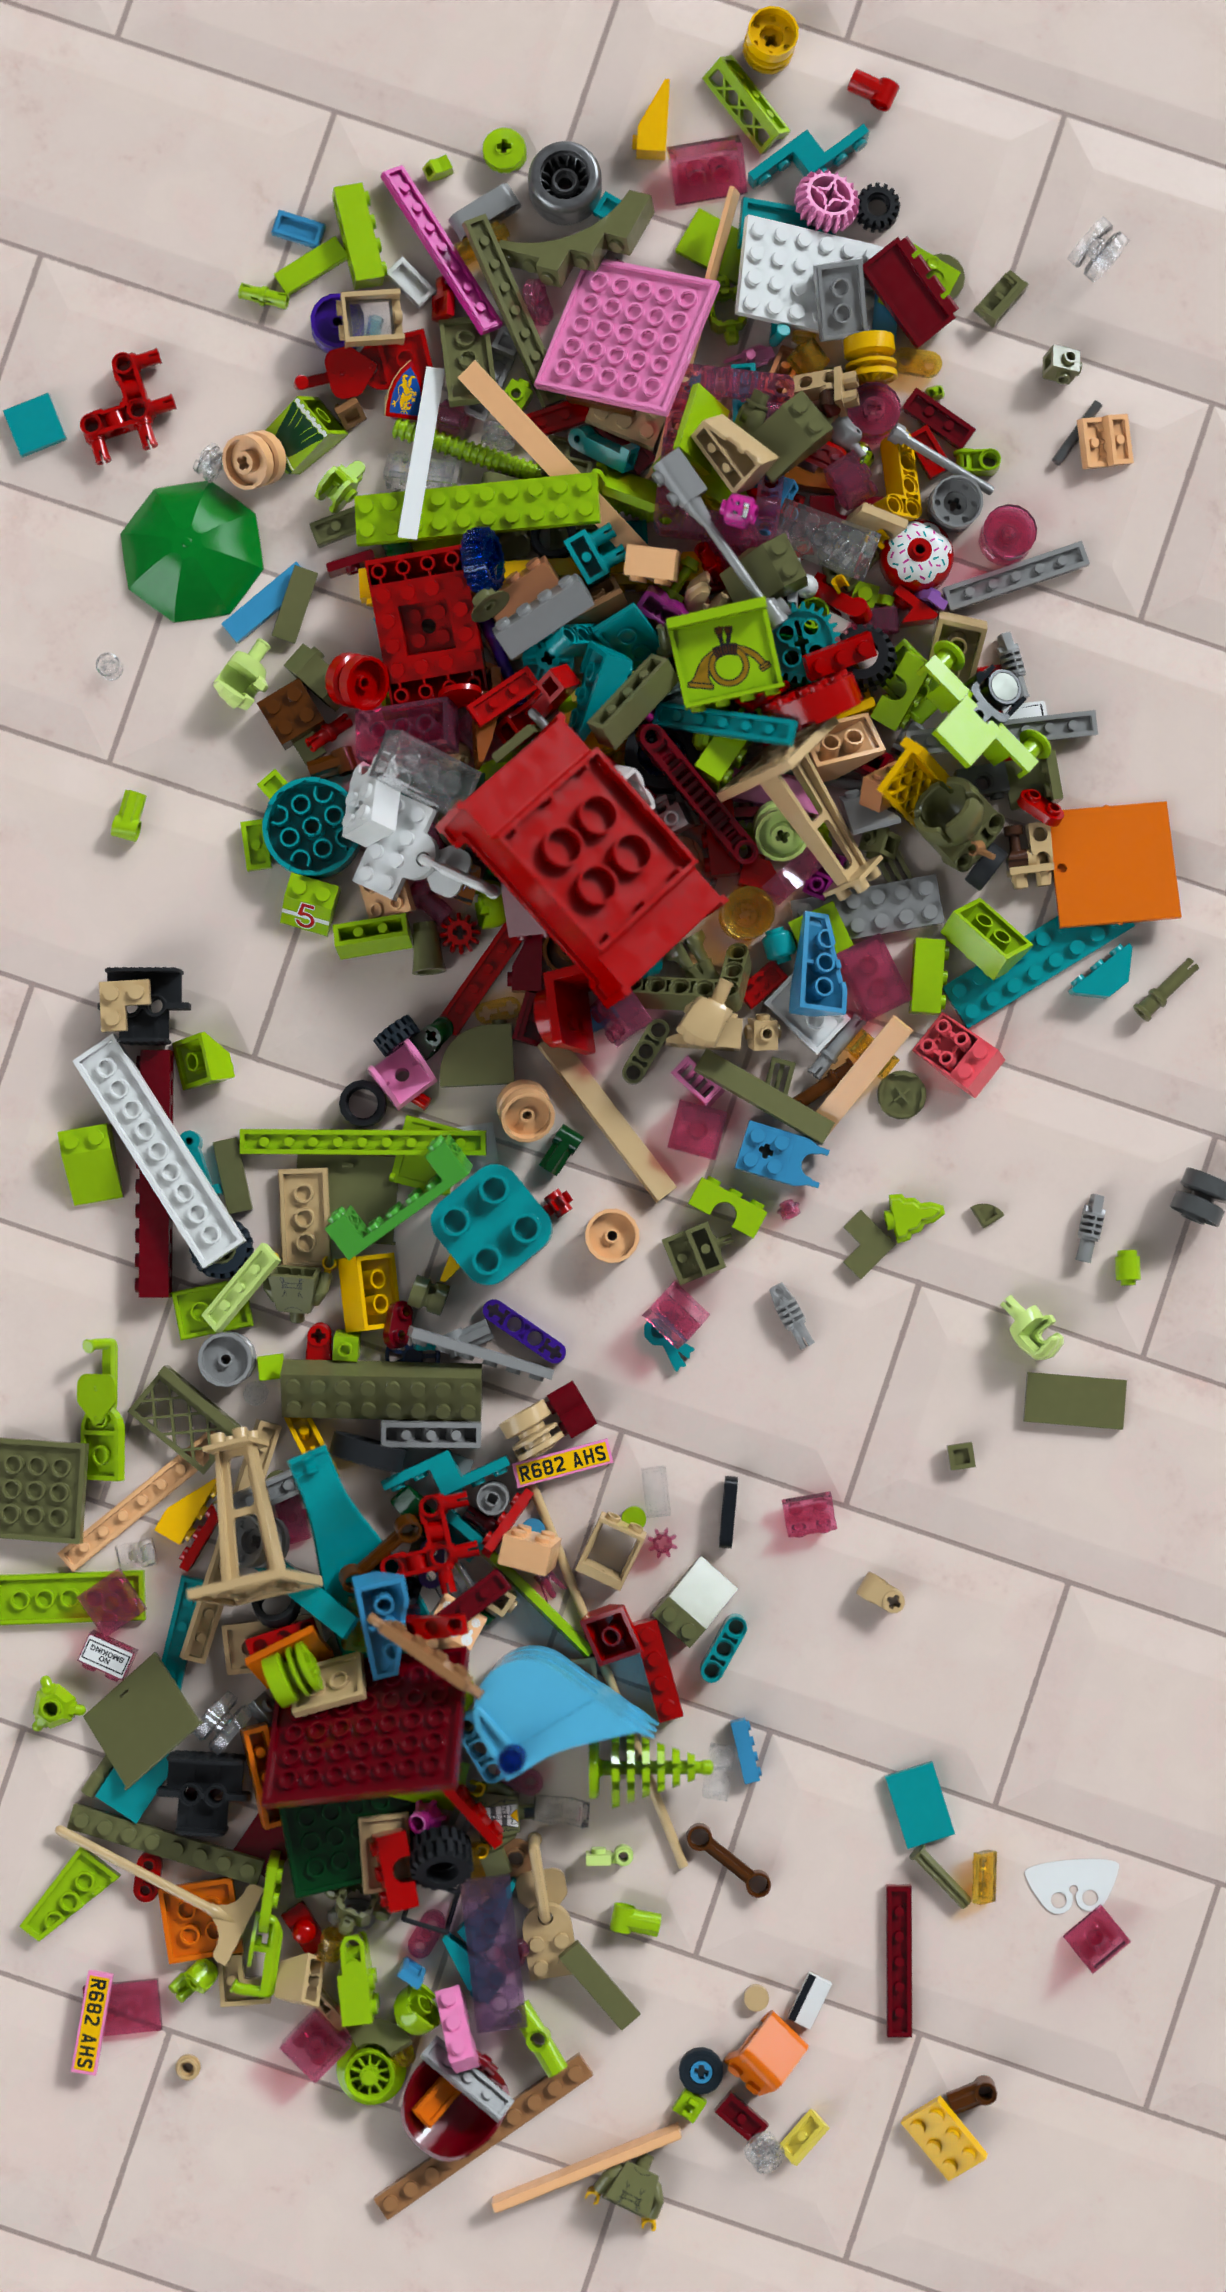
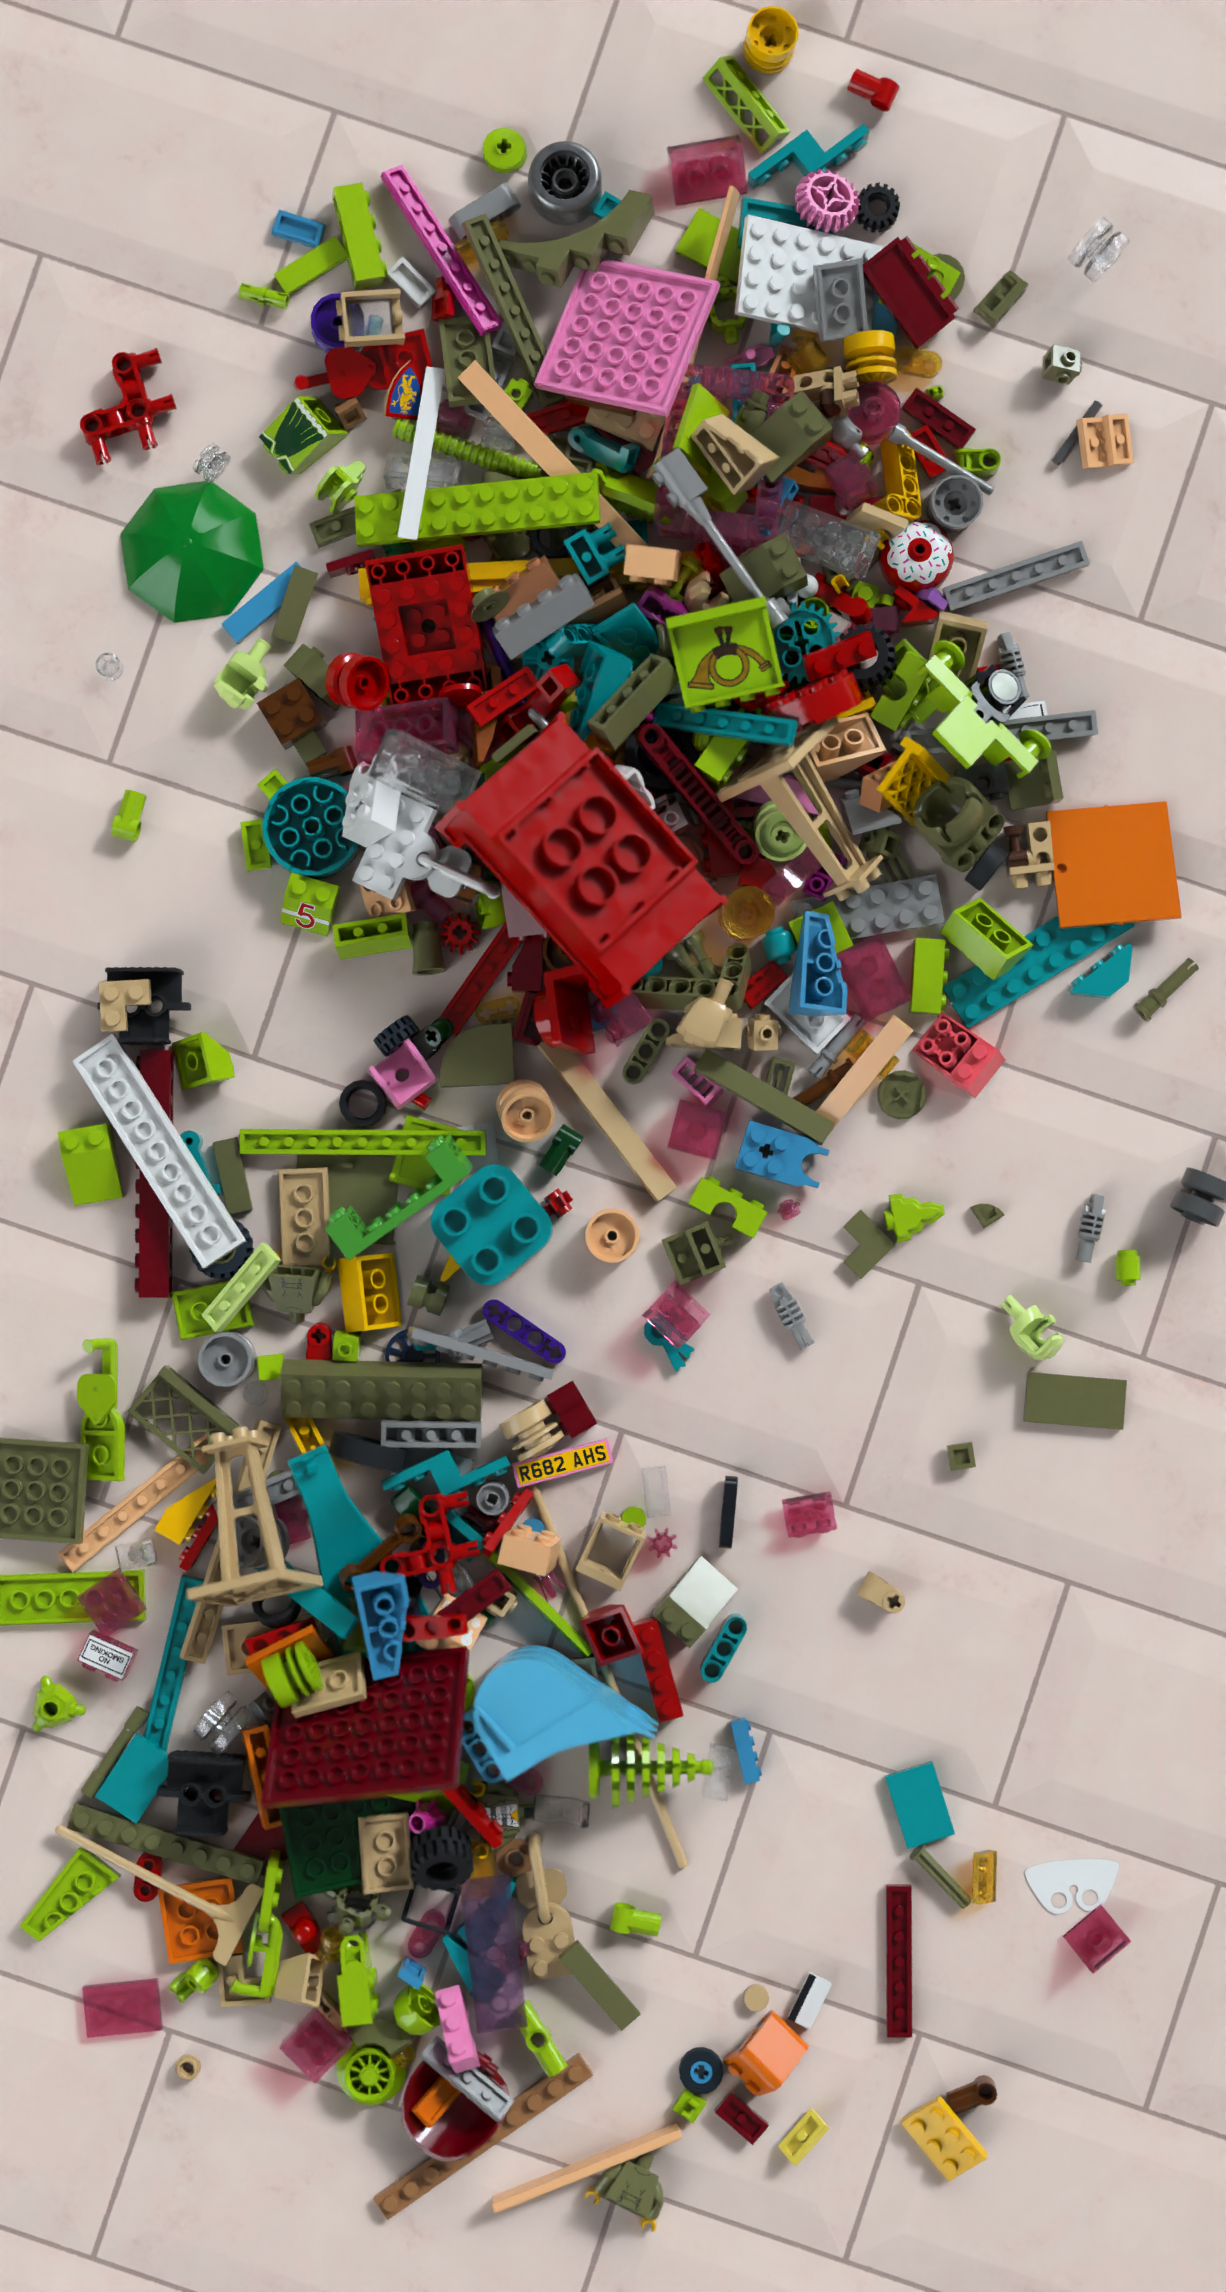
teal tile [3,393,67,458] -> none
tile [71,1970,114,2076] -> none
olive piece [83,1652,203,1791] -> none
light nougat wheel [222,430,287,490] -> none
red pin [305,713,353,752] -> none
medium nougat plate [366,1612,485,1700] -> none
red arch [369,1827,420,1913] -> none
dark red plate [383,1300,413,1350] -> none
lime piece [422,154,454,182] -> none
clear blue gear [460,526,506,594] -> none
olive tile [480,1847,512,1881] -> none
clear blue wheel [498,1744,527,1774] -> none
clear pink plate [523,279,554,326] -> none
yellowish green plate [586,1844,633,1866] -> none
yellow slope [632,79,670,161] -> none
reddish brown piece [687,1823,771,1898] -> none
dark pink head [720,493,759,529] -> none
clear wheel [744,2131,785,2174] -> none
medium nougat hand [969,840,996,860] -> none
clear pink wheel [979,504,1037,566] -> none
red plate [1017,789,1064,827] -> none

